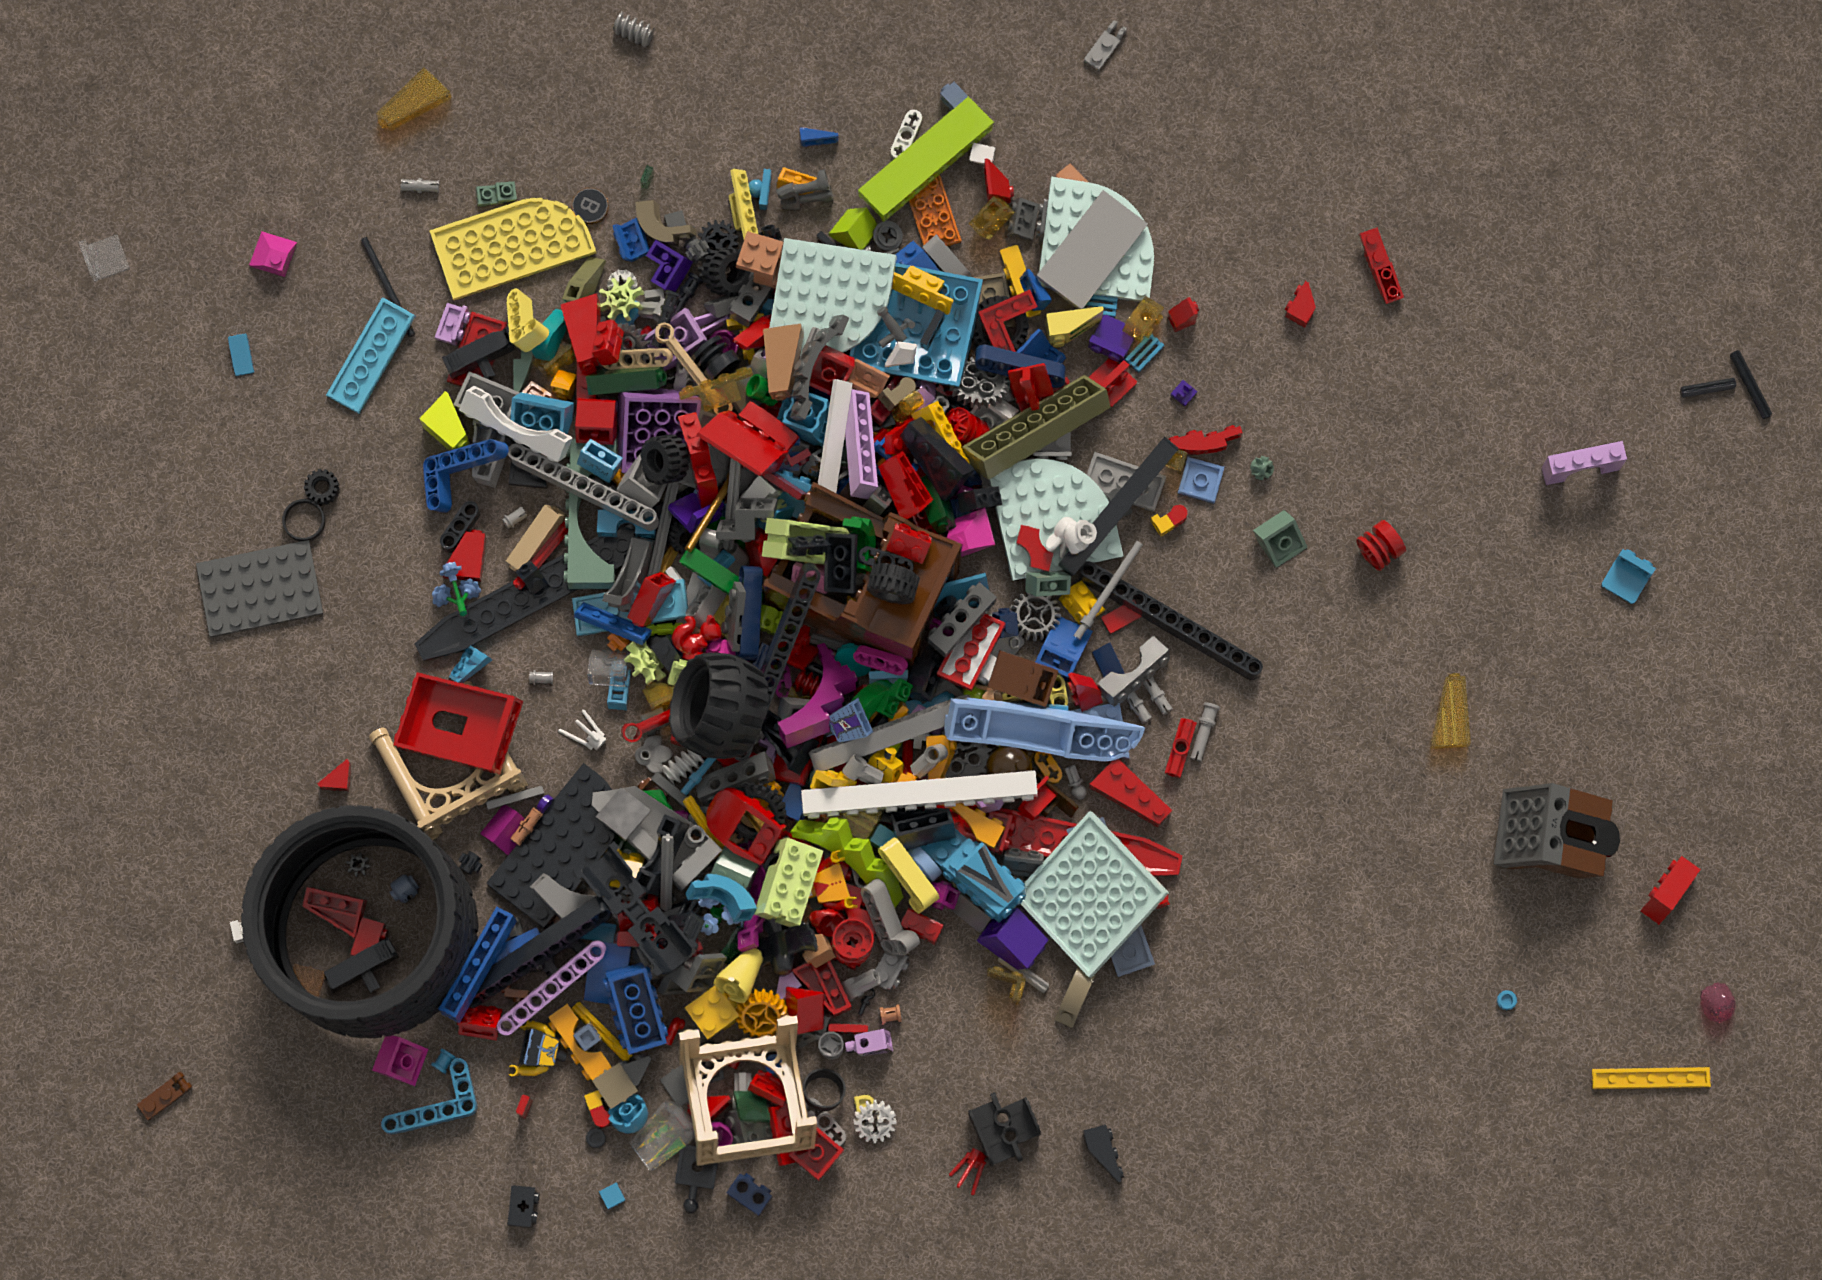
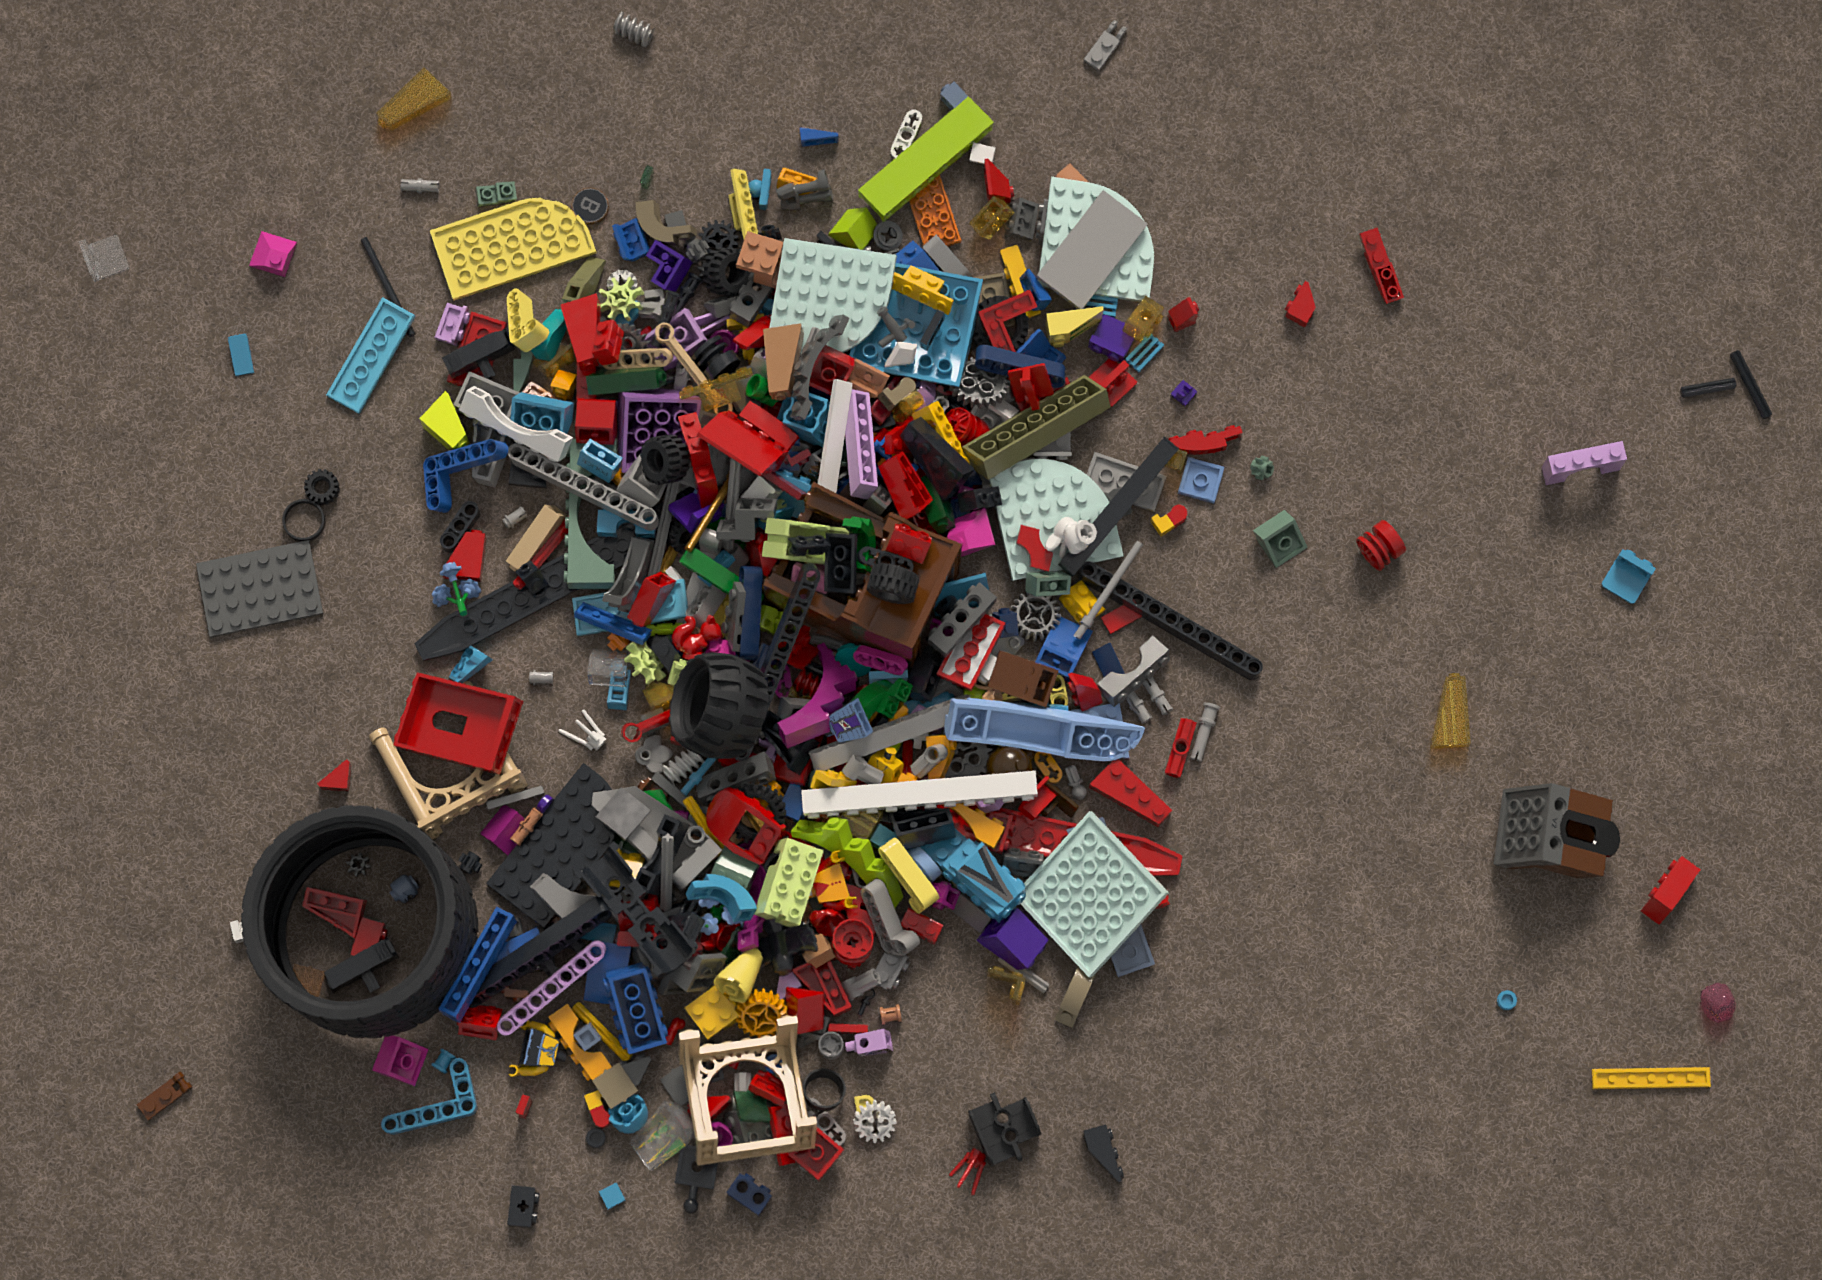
none -> red hair [700,922,741,952]

